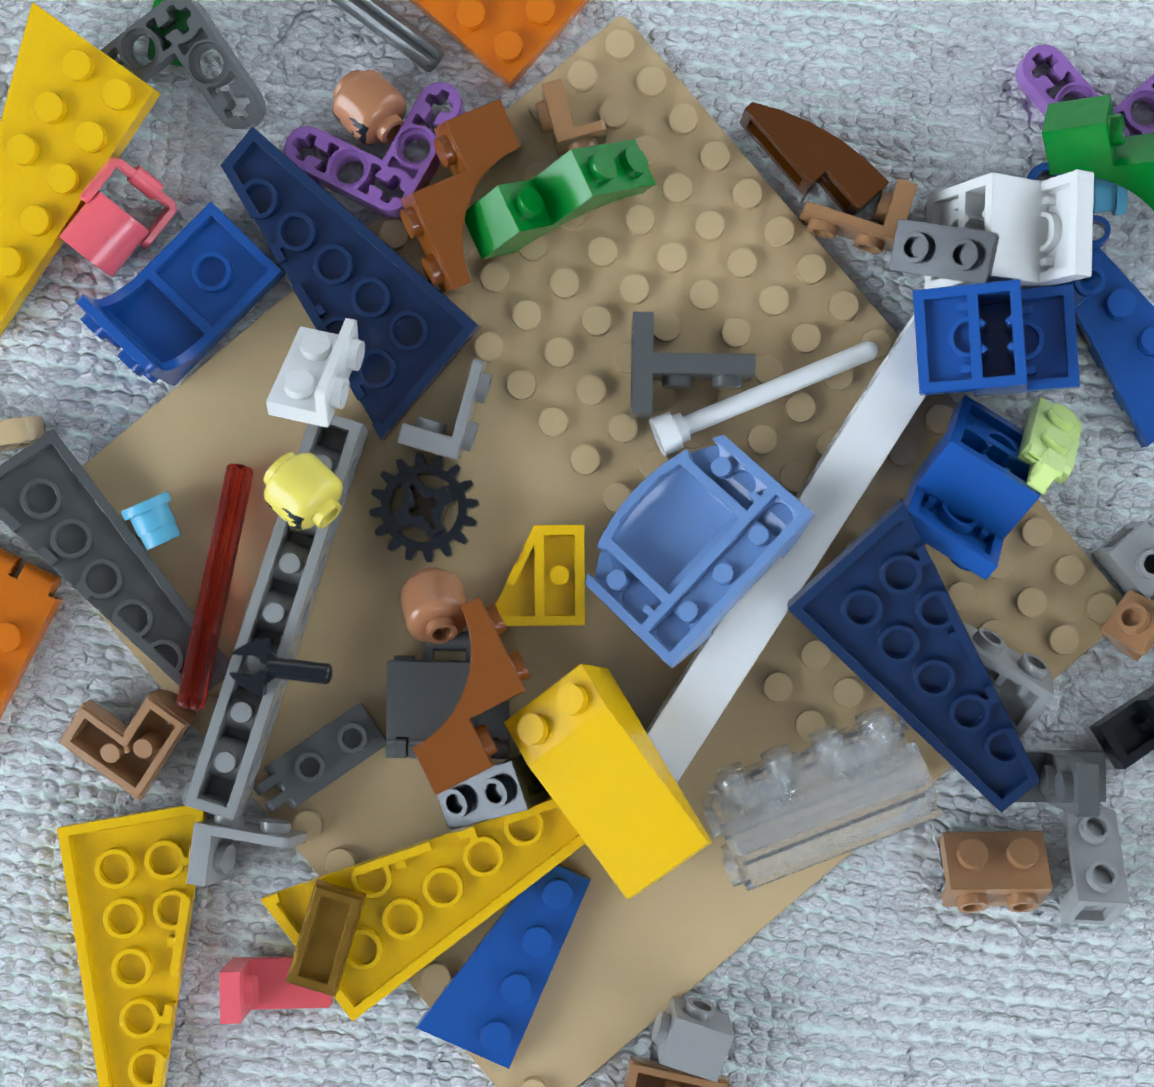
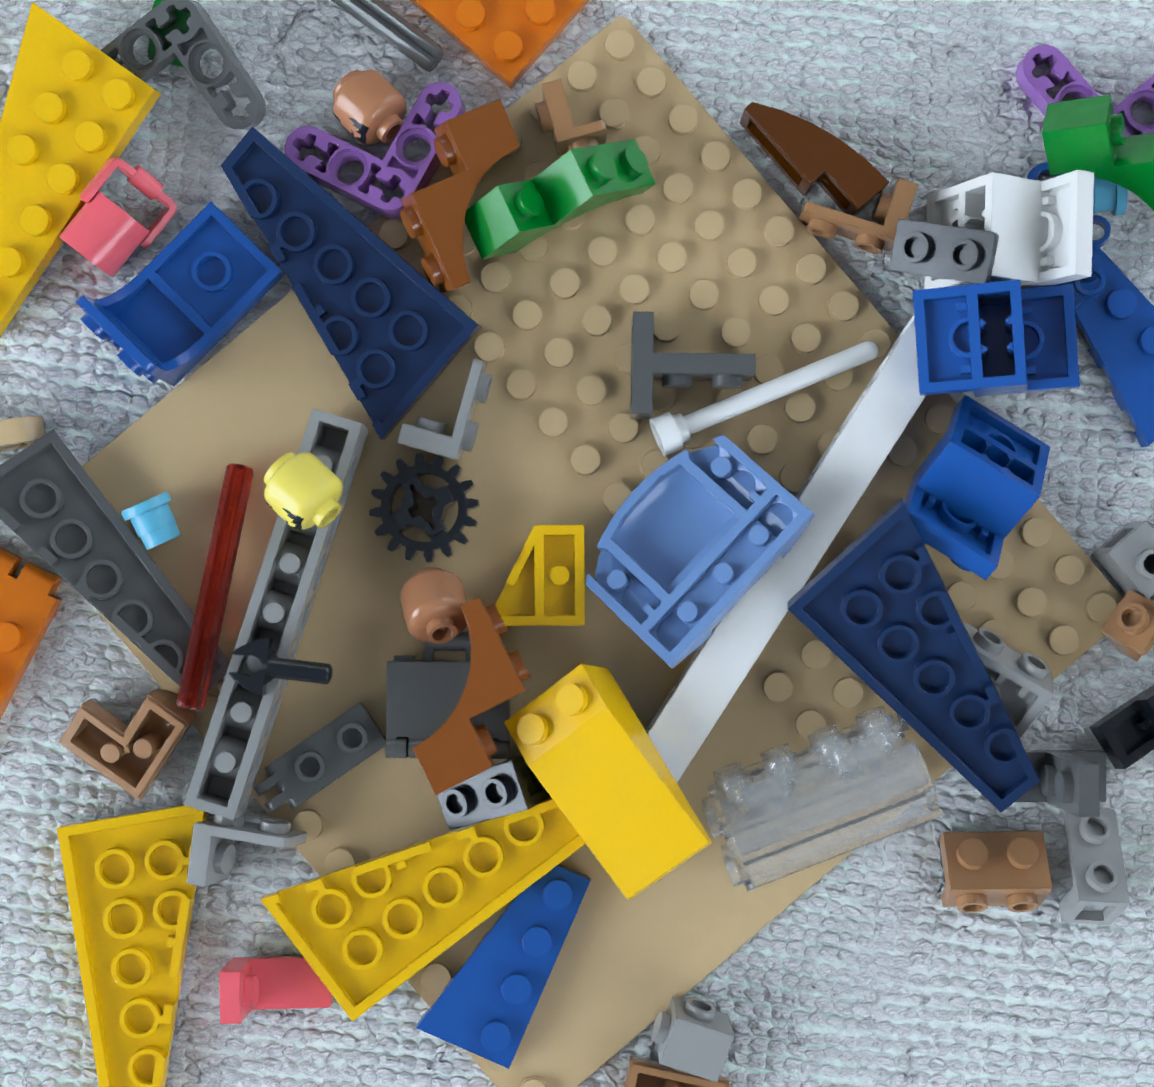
white bracket [266,318,365,428] -> none
pearl gold tile [286,879,367,997] -> none
yellowish green hinge [1017,397,1083,495] -> none

